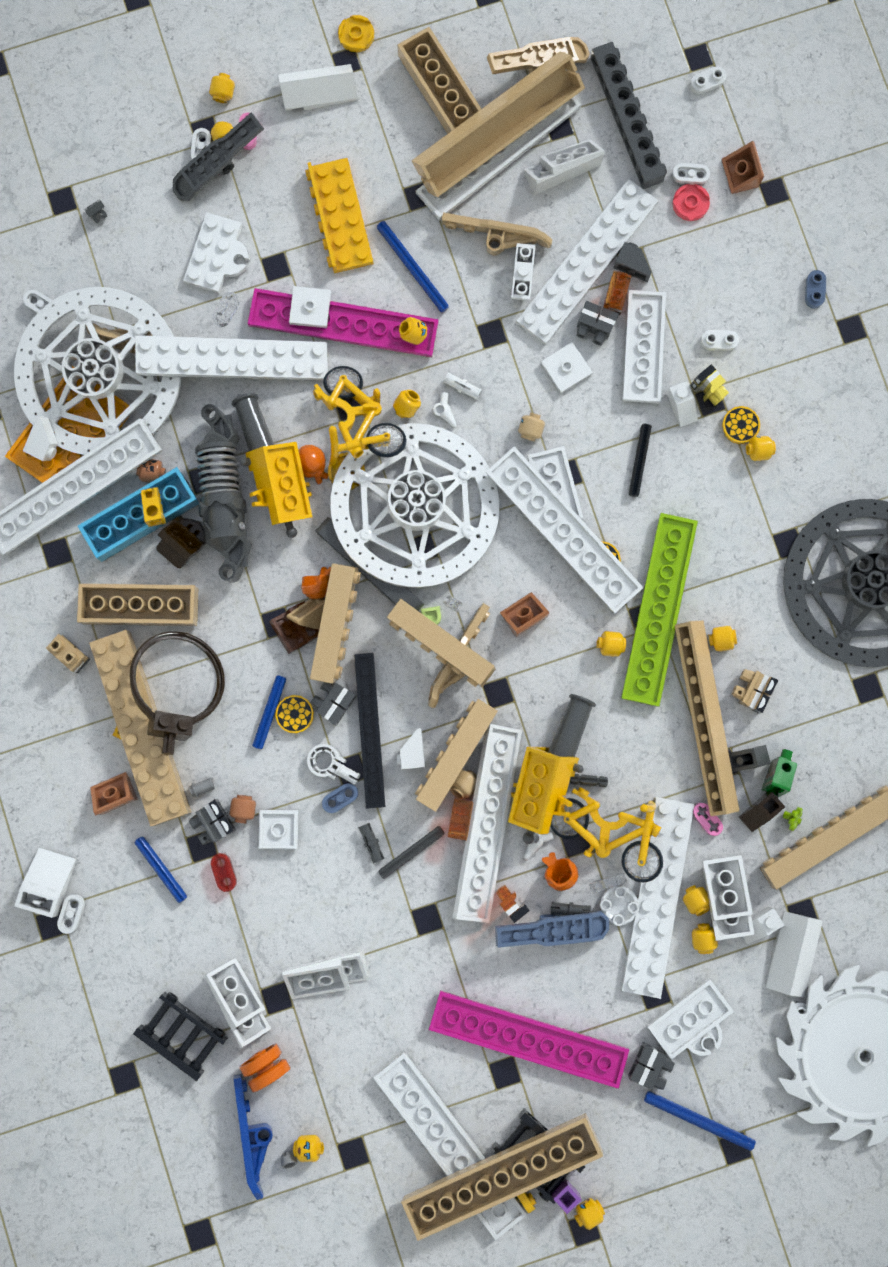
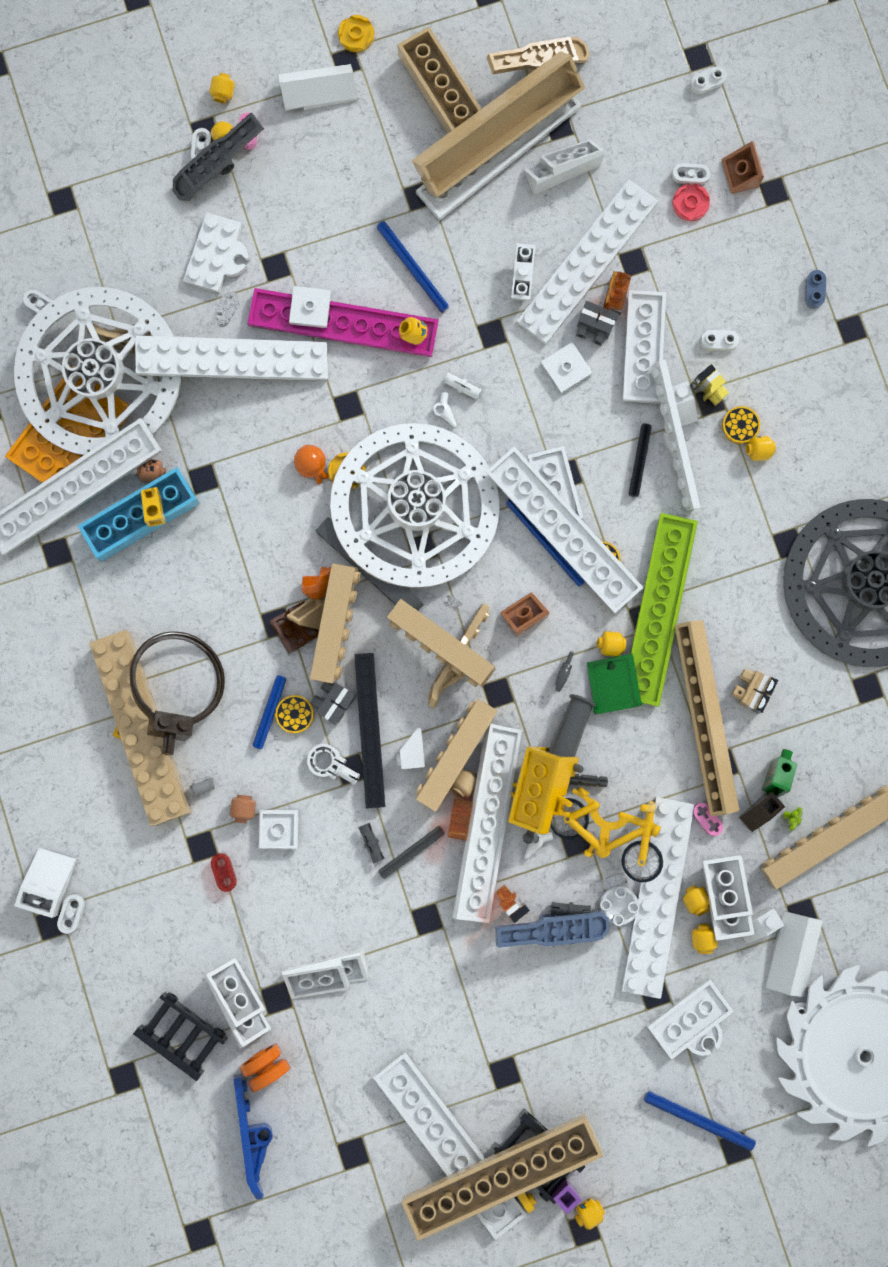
white slope [23,416,58,461] -> none
tan hips [46,634,90,673] -> none
tan brick [77,584,199,626] -> none
dark grey tile [84,199,107,223] -> none
nougat slope [90,772,138,816] -> none
blue axle [134,836,187,903] -> none
dark brown piece [156,515,206,568] -> none
dark grey hips [189,799,236,845] -> none
piece [195,404,252,583] -> none
yellow piece [231,393,312,538] -> none
light grey hinge [280,1151,297,1169] -> none
yellow head [293,1135,324,1162] -> none
yellow bracket [305,158,374,274] -> none
yellow piece [313,366,407,466] -> none
sand blue plate [322,783,358,813] -> none
yellow head [393,389,421,418] -> none
yellowish green tile [421,606,441,625] -> none
dark pink plate [429,990,629,1089] -> none
tan piece [442,212,552,256] -> none
tan head [518,412,545,442] -> none
orange hat [542,852,578,891] -> none
dark grey brick [590,41,667,189] -> none
dark grey slope [614,242,652,283] -> none
dark grey hips [628,1042,675,1090] -> none
yellow head [709,626,737,652] -> none
dark grey slope [729,745,771,772] -> none
none -> blue axle [506,499,585,587]
none -> dark grey hand [555,651,574,692]
none -> green container [587,654,642,715]
none -> white plate [651,359,701,512]

